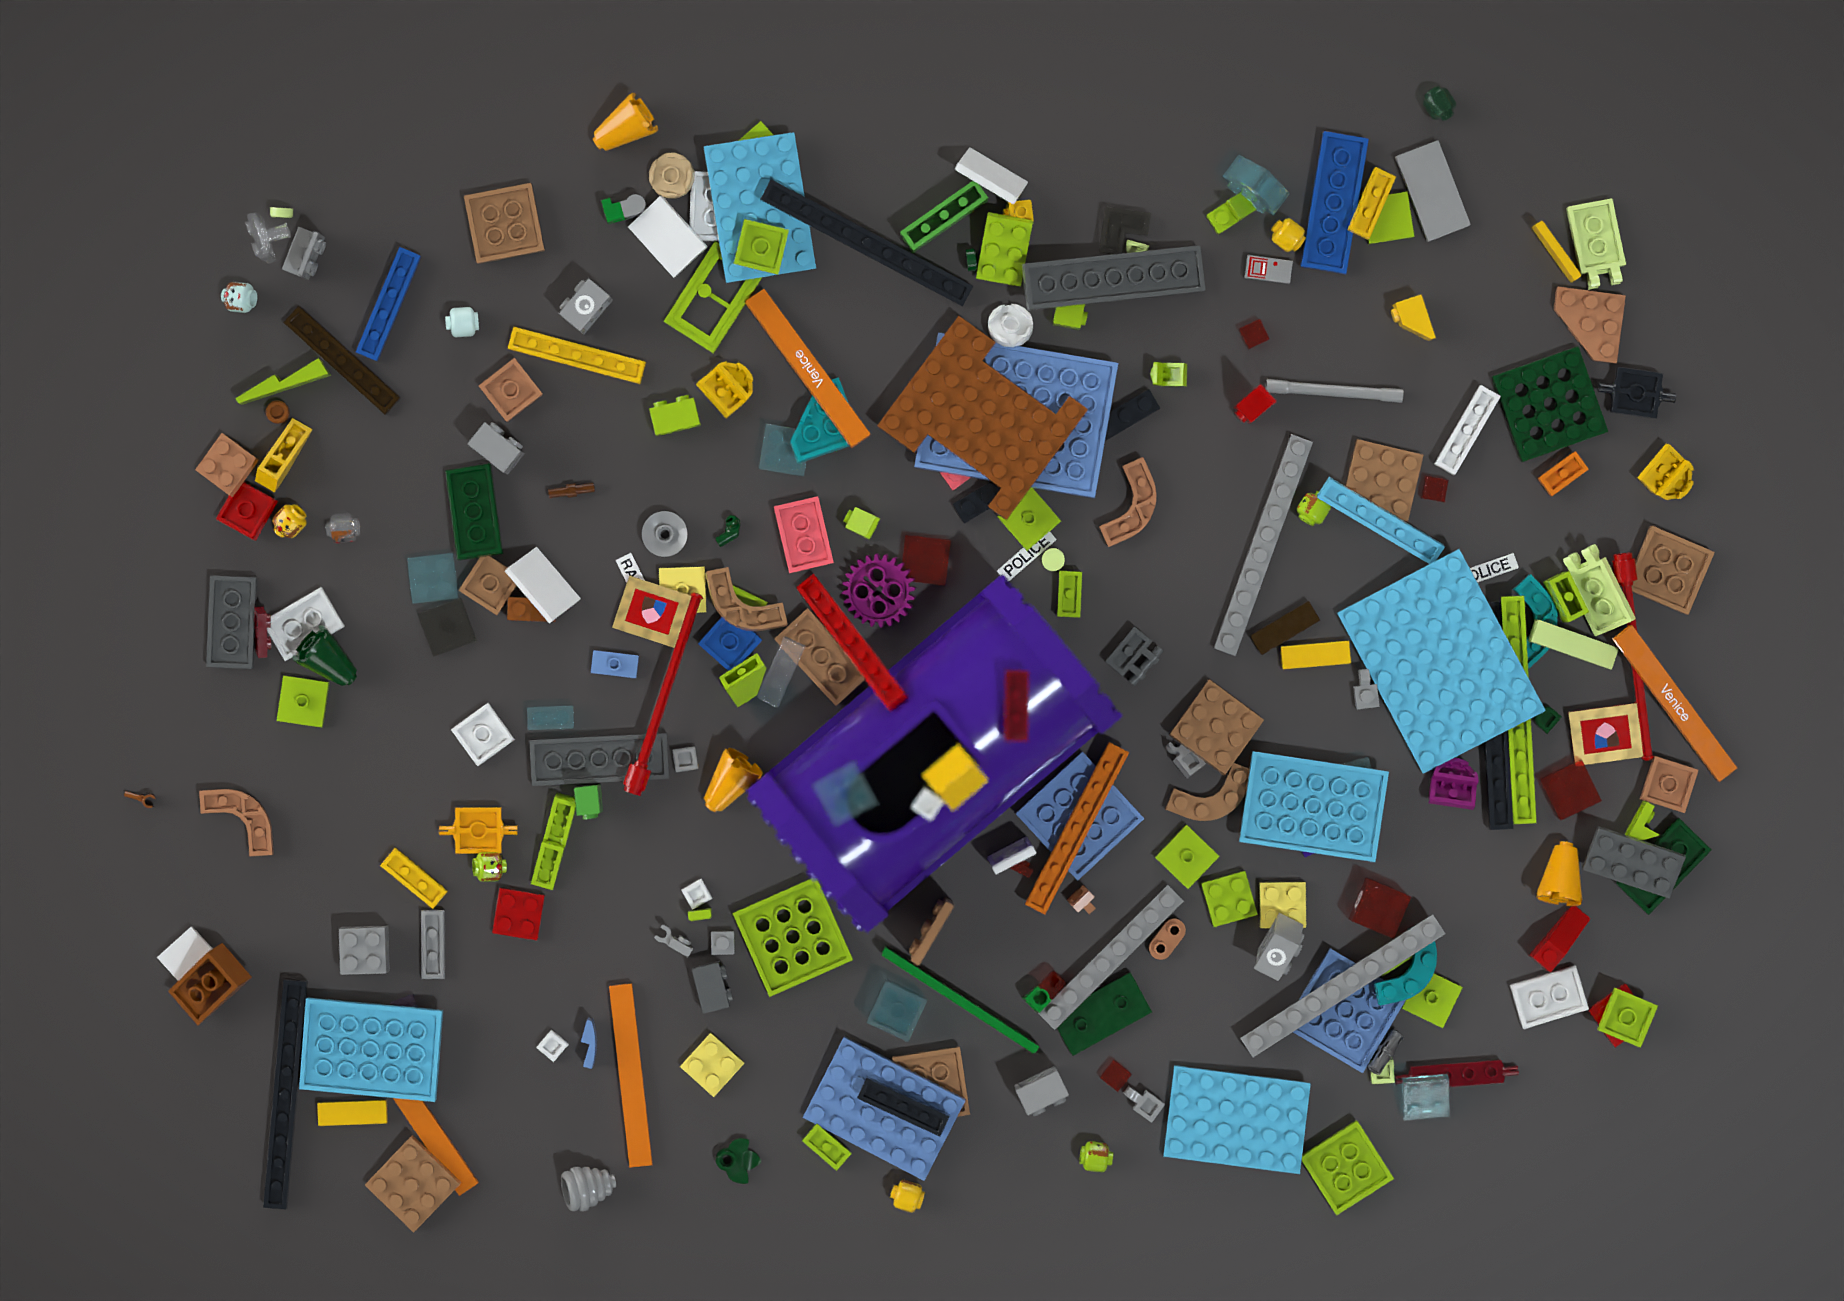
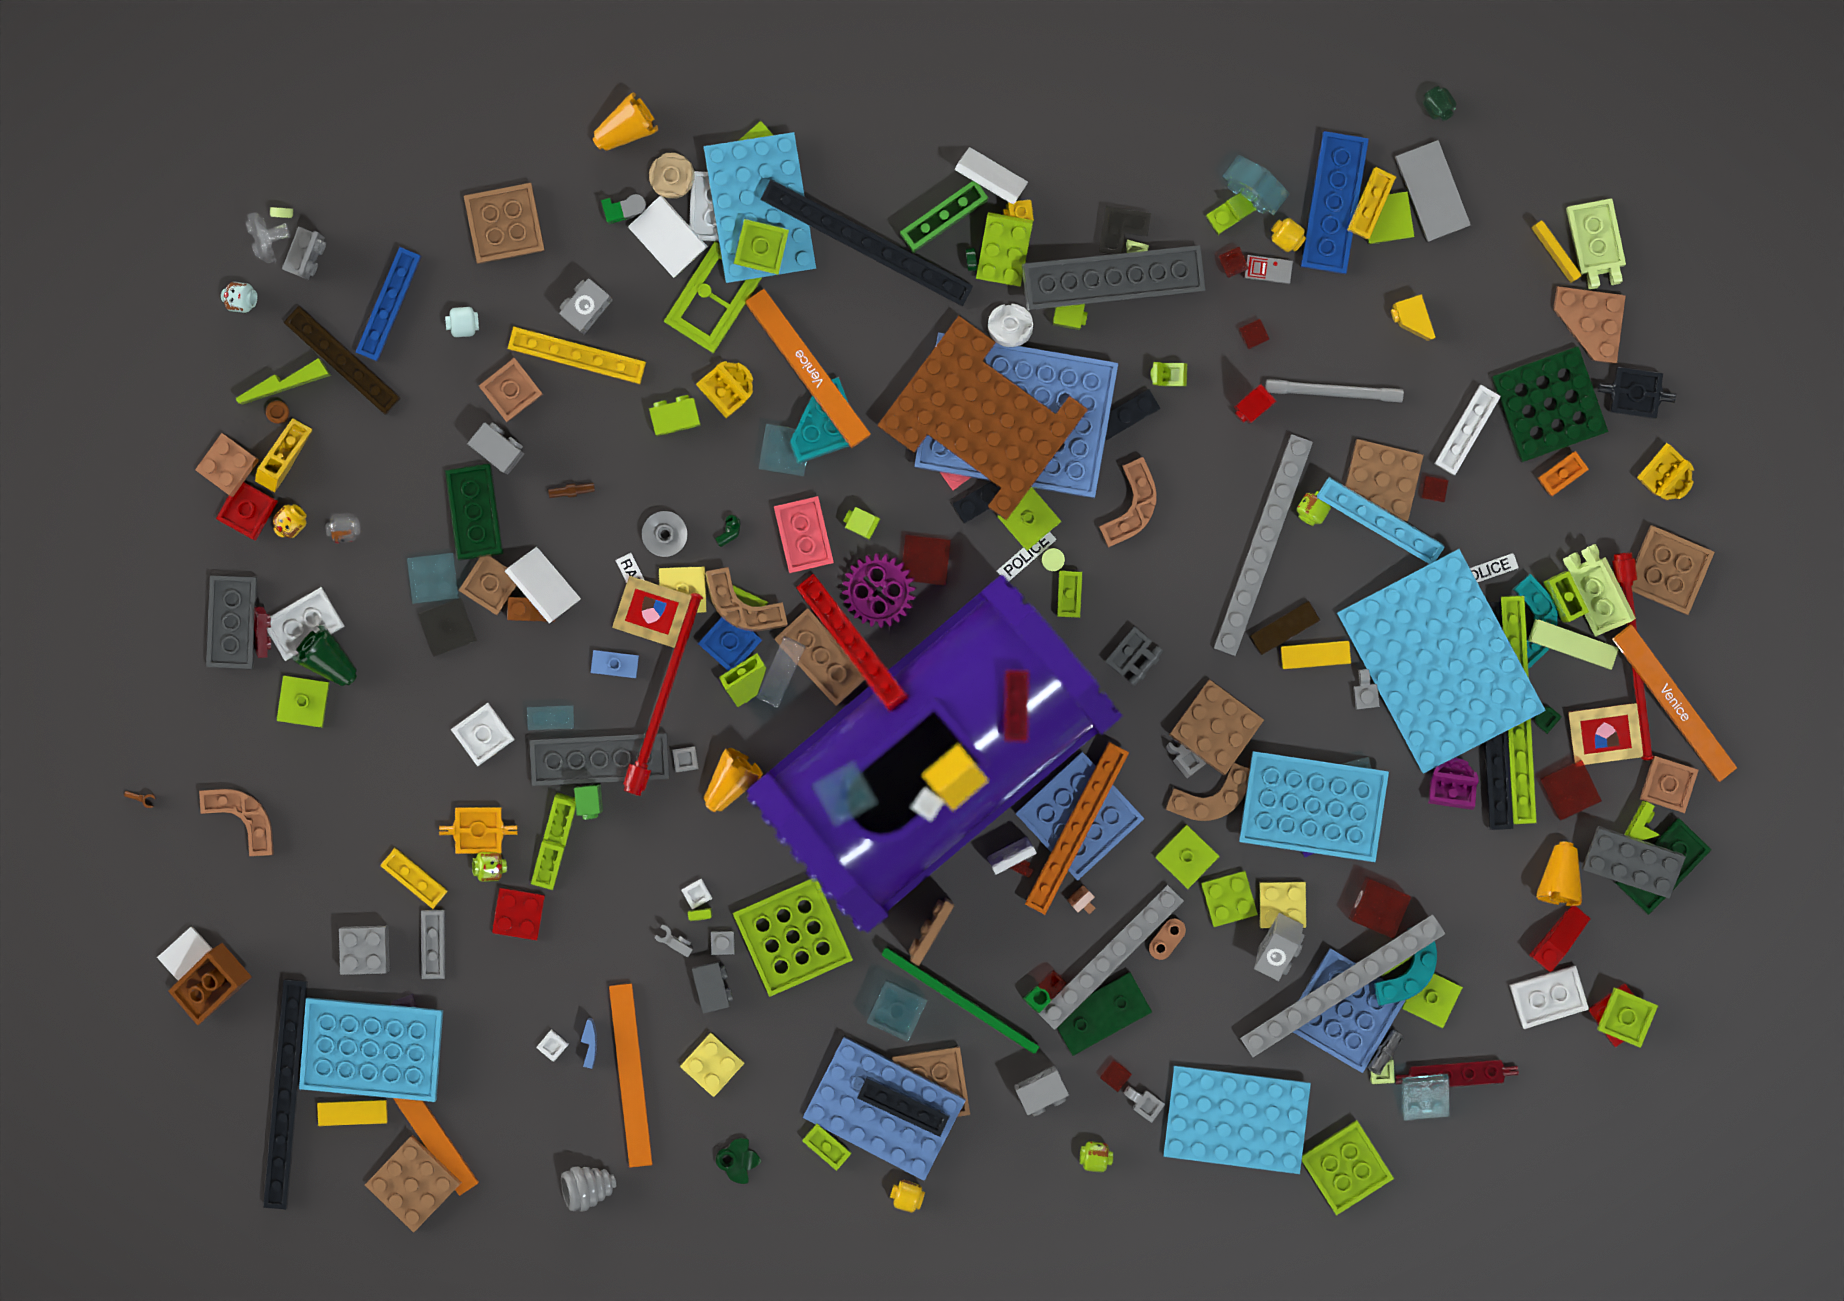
none -> clear red plate [1219,247,1249,278]

